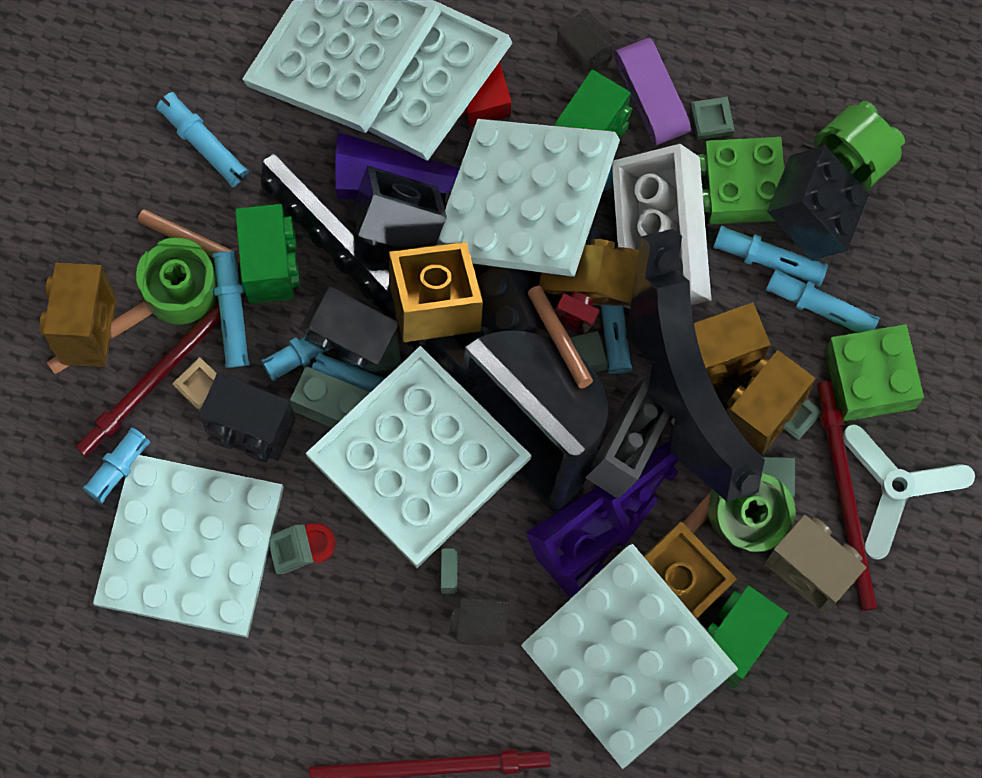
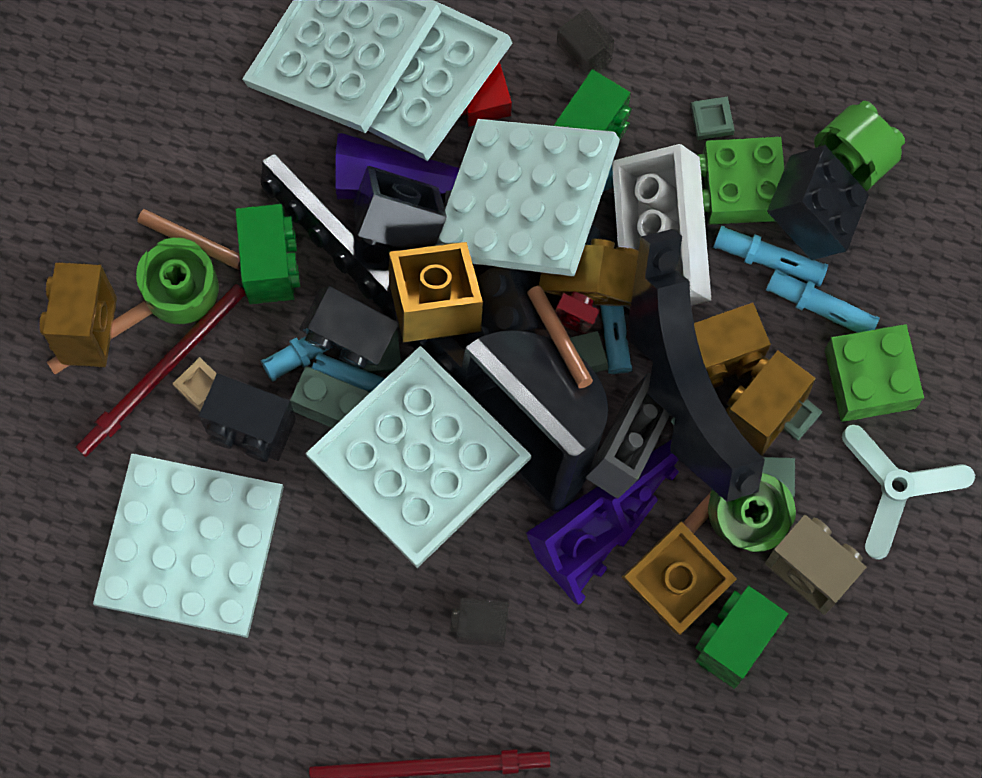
medium azure pin [82,428,151,503] -> none
medium azure pin [156,92,249,187] -> none
medium azure pin [212,251,250,368] -> none
sand green tile [269,525,314,574] -> none
red tile [305,523,336,563] -> none
sand green tile [441,549,458,594] -> none
light aqua plate [521,544,738,769] -> none
medium lavender beam [614,38,691,146] -> none
dark red bar [817,381,877,611] -> none

